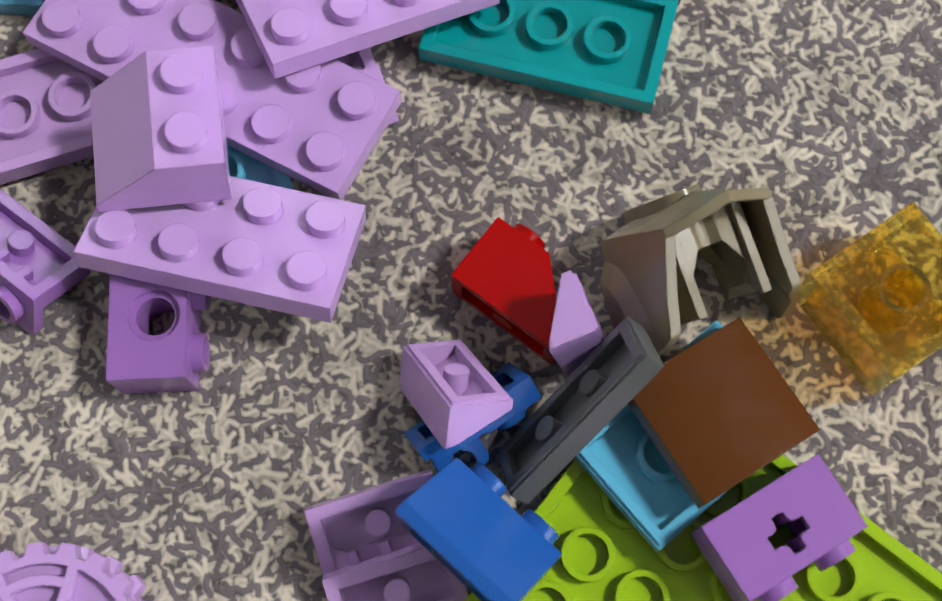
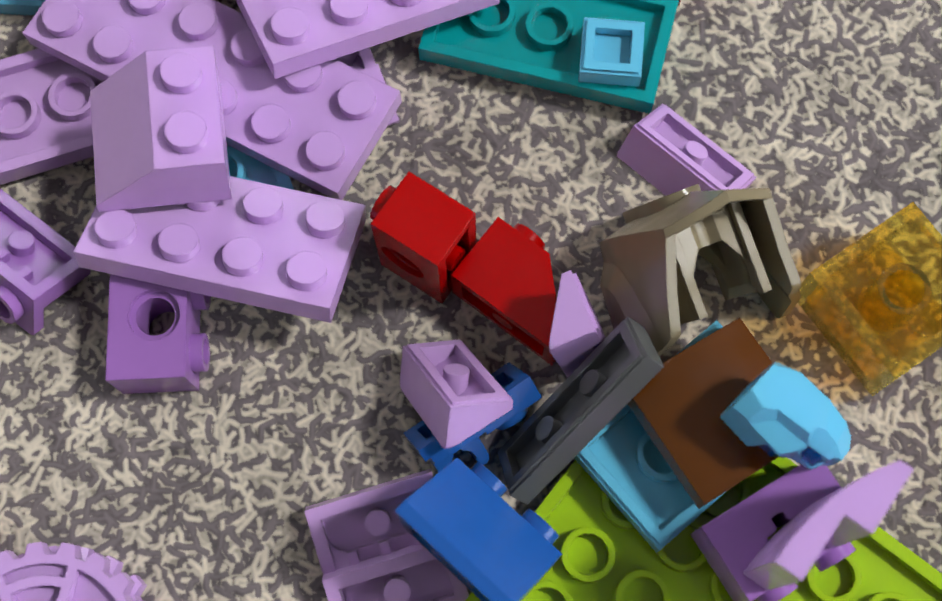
none -> red brick [370,171,476,303]
none -> medium azure tile [578,17,645,87]
none -> lavender slope [617,104,757,196]
none -> medium azure rock [720,361,851,470]
none -> lavender slope [743,460,914,591]

